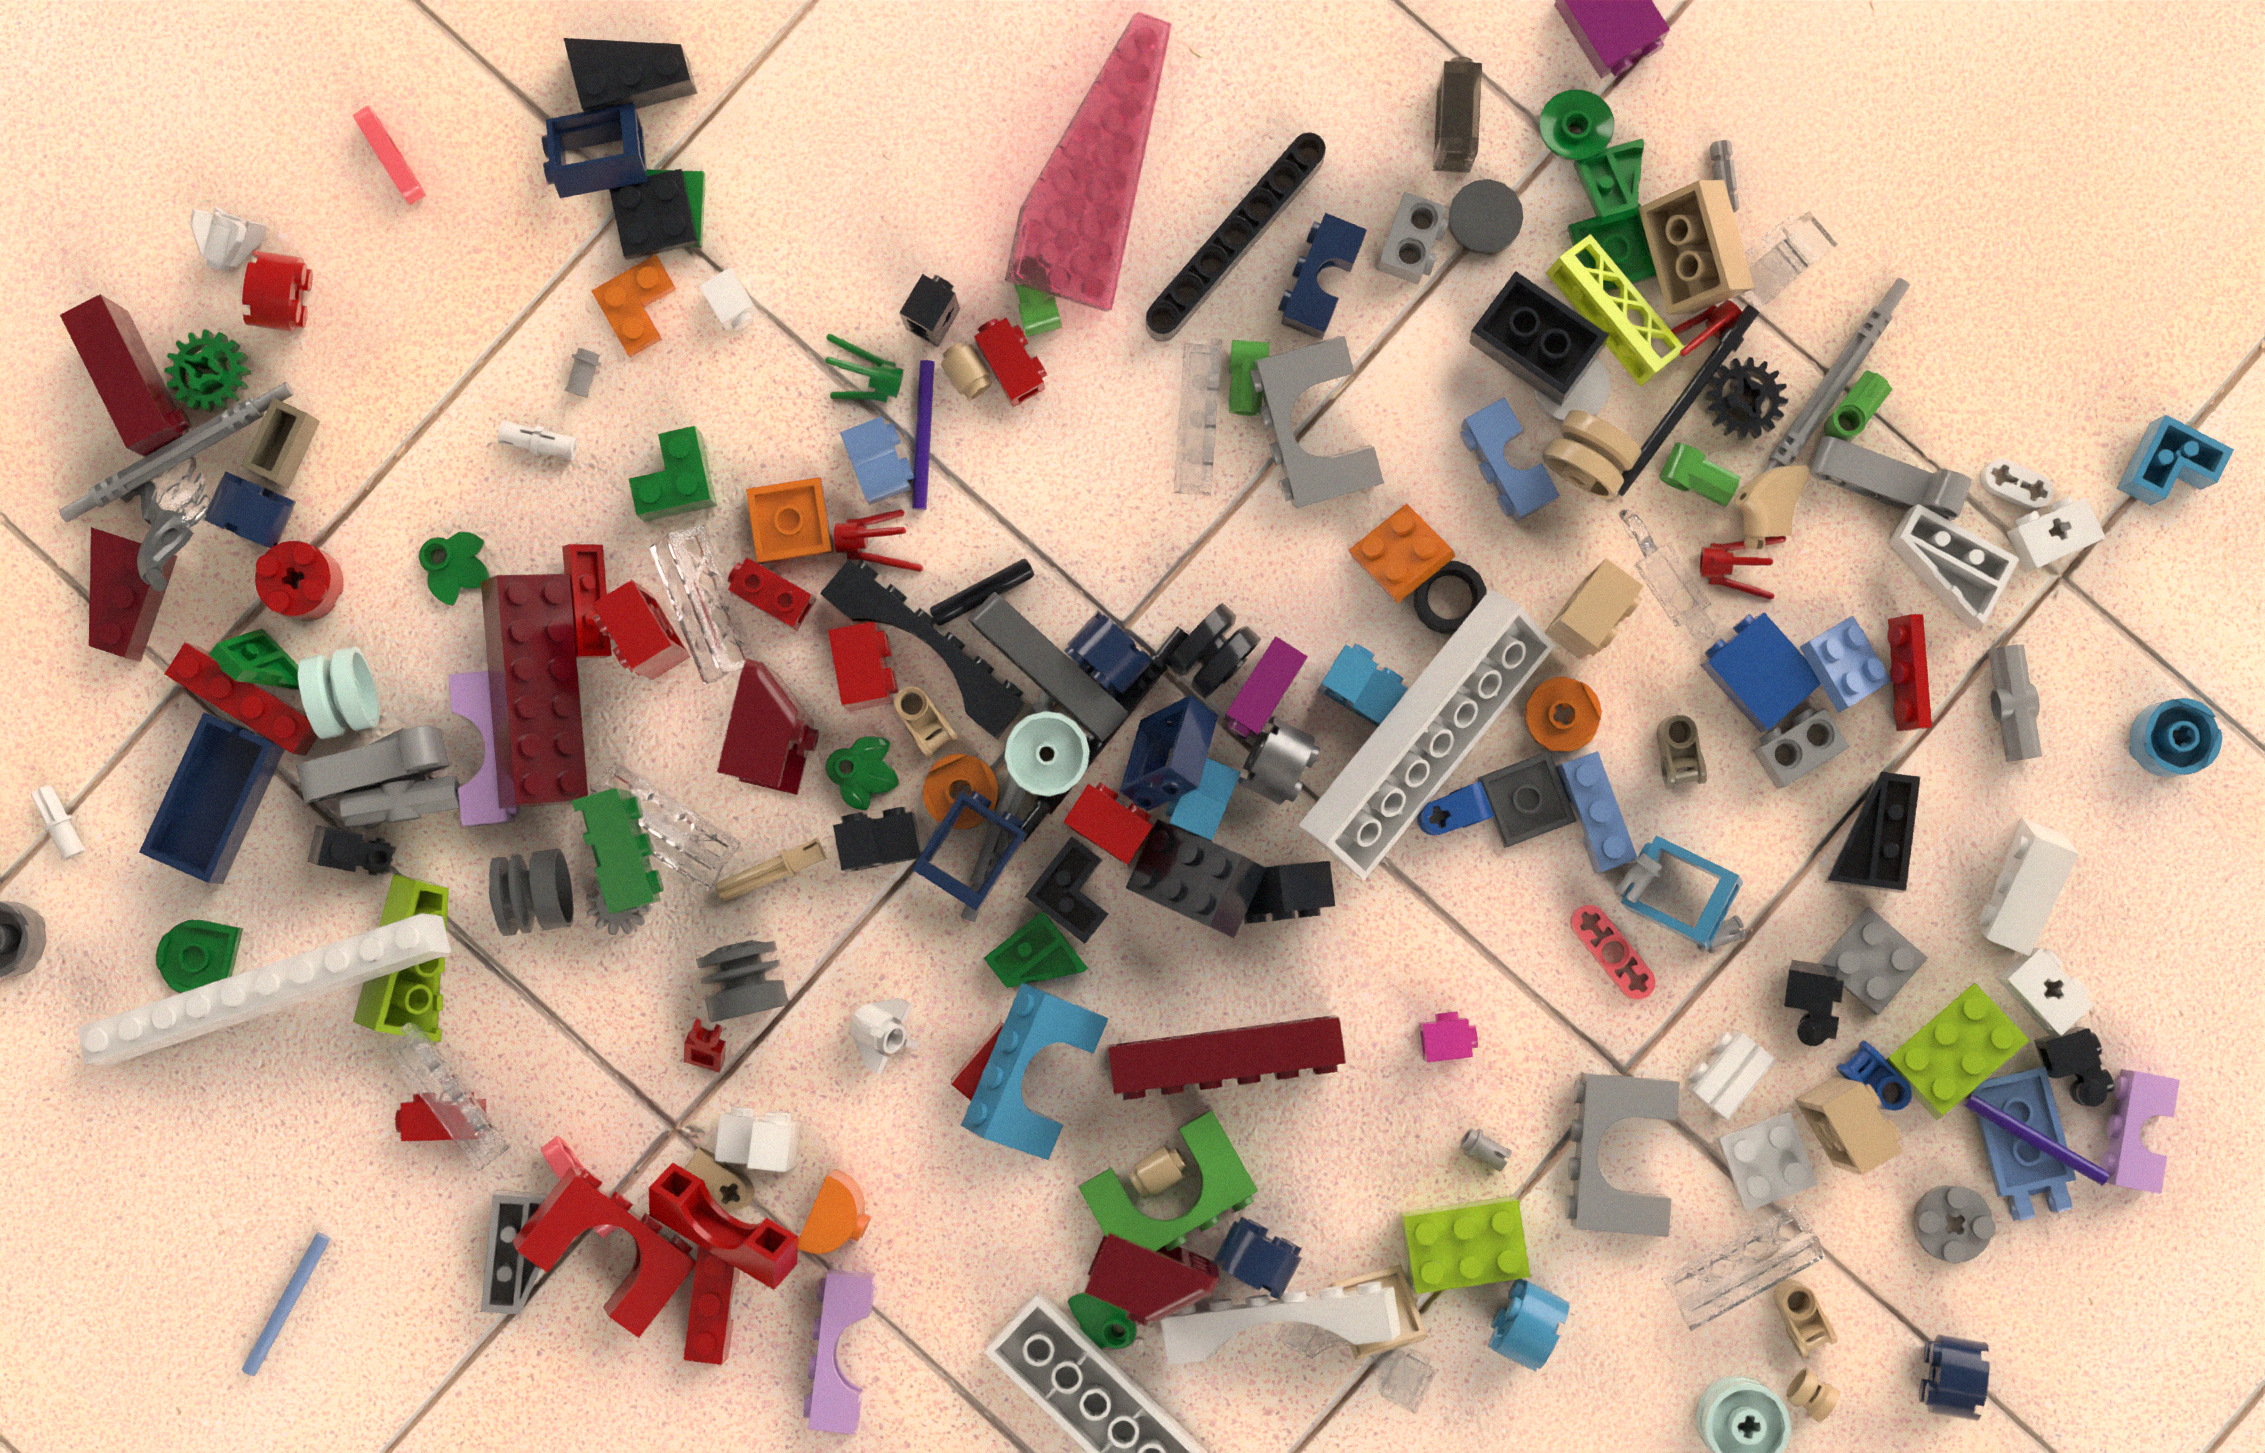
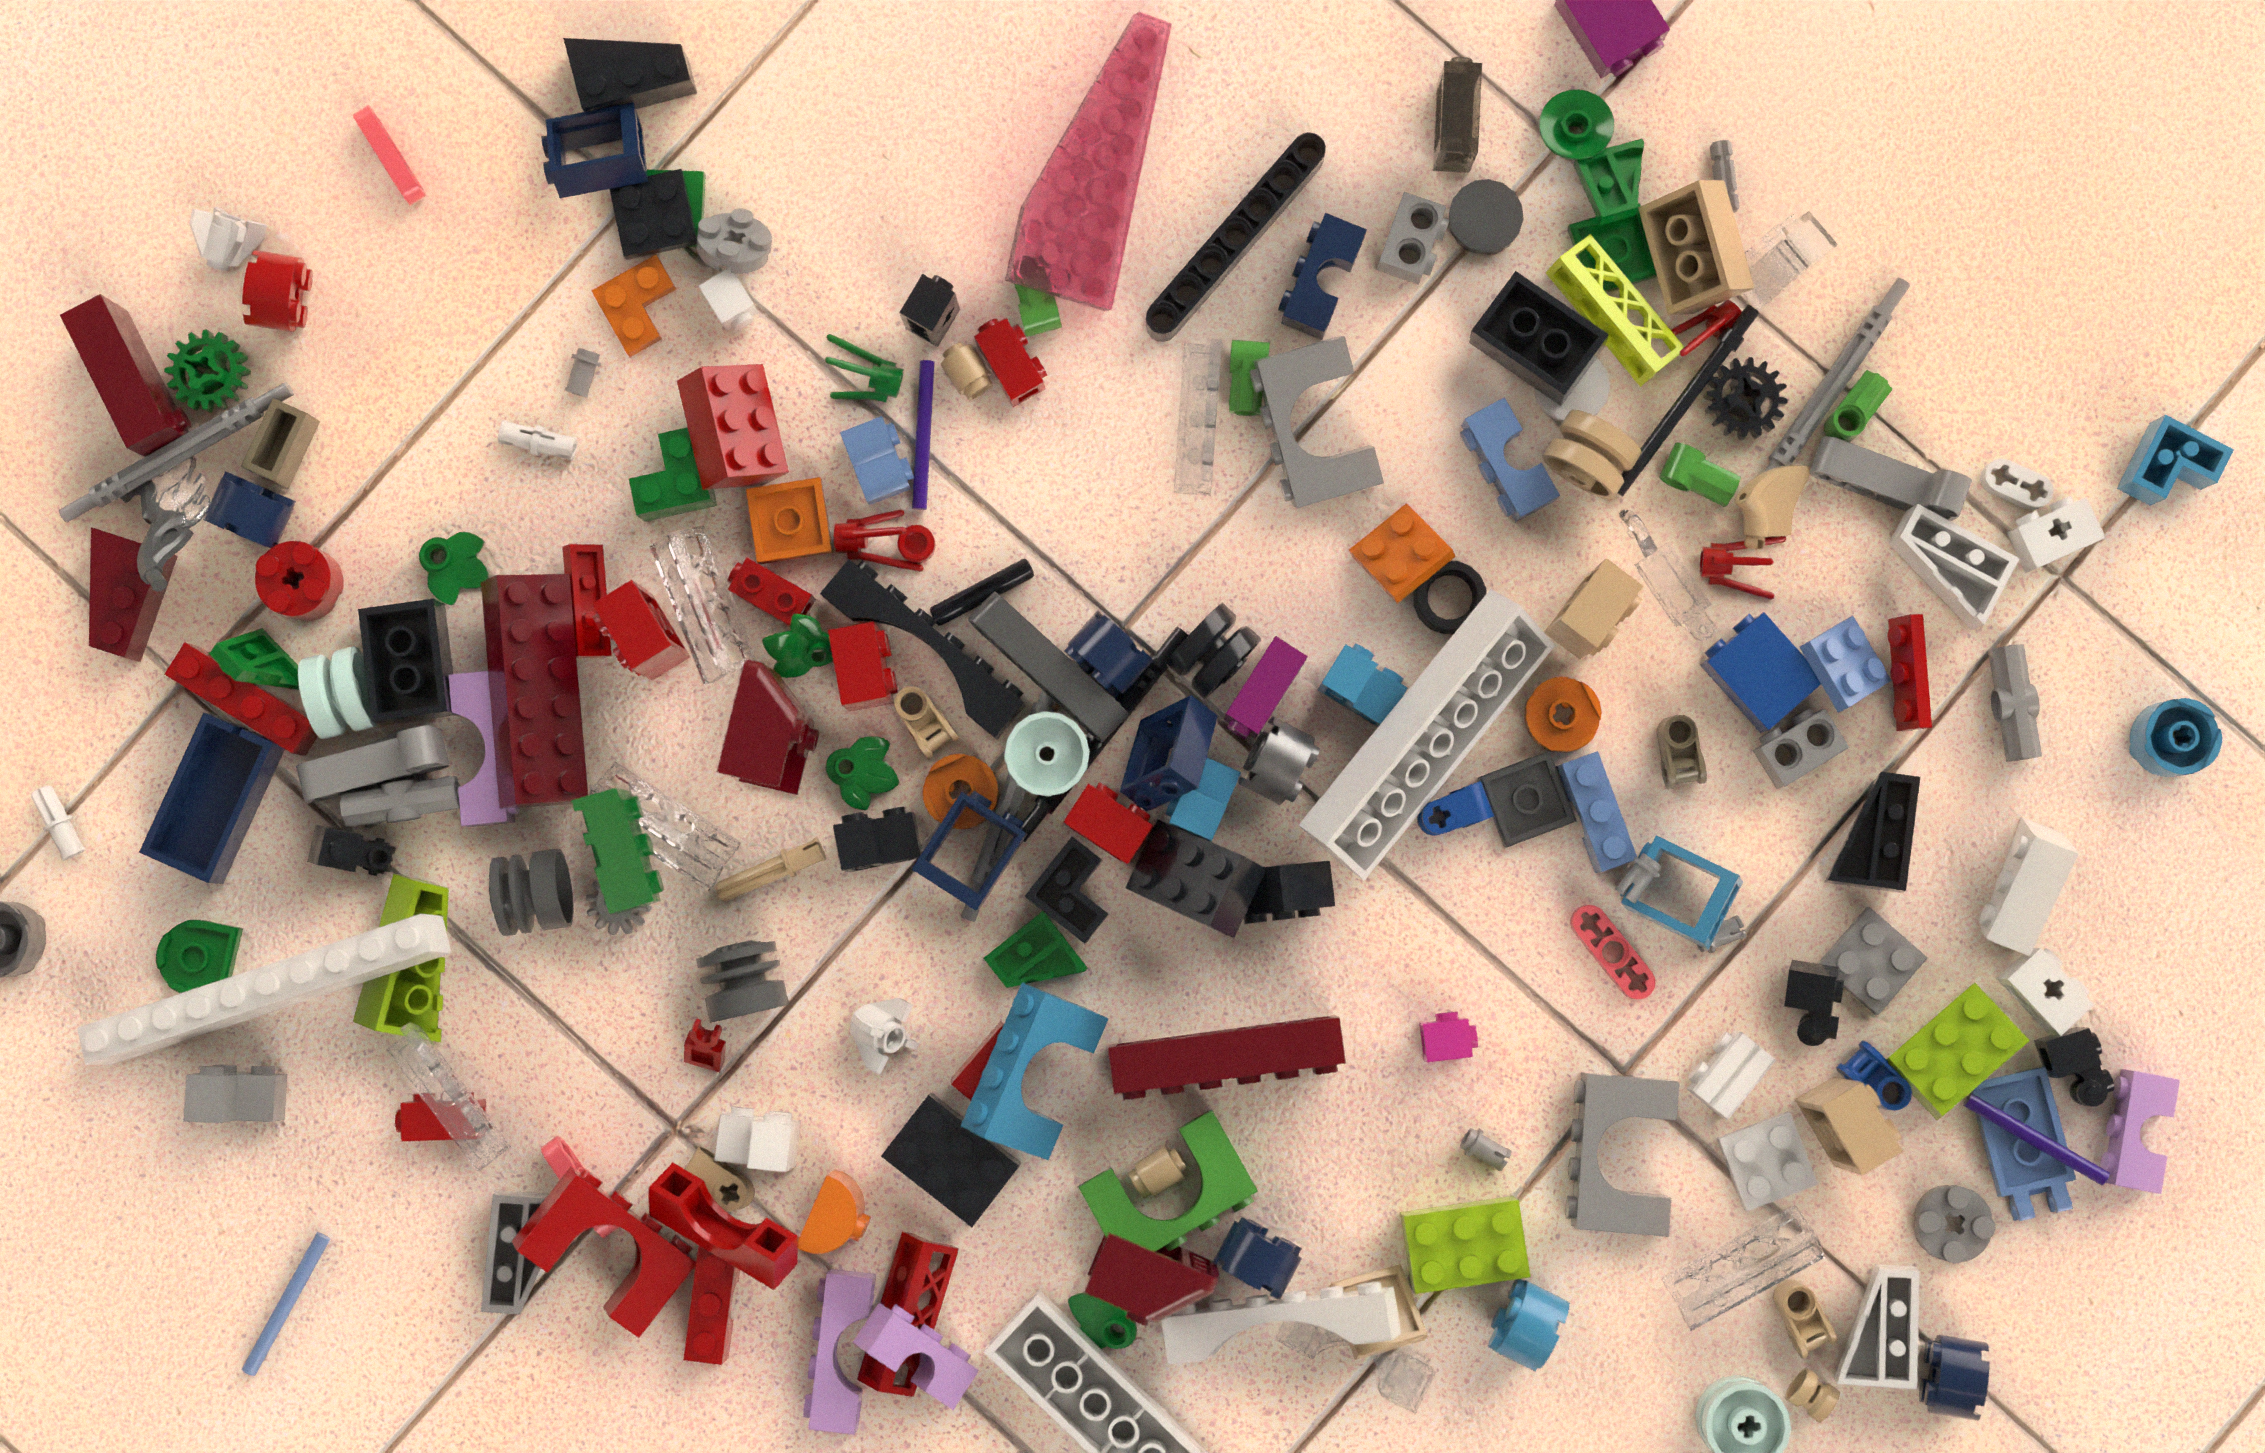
none -> light grey brick [183,1064,287,1123]
none -> black brick [358,598,458,725]
none -> brick [677,364,789,490]
none -> light grey plate [697,208,772,274]
none -> green plate [762,614,833,678]
none -> lavender arch [853,1303,979,1410]
none -> red fence [857,1231,959,1397]
none -> black brick [881,1092,1022,1228]
none -> red tile [897,525,936,564]
none -> white wedge [1833,1264,1920,1390]

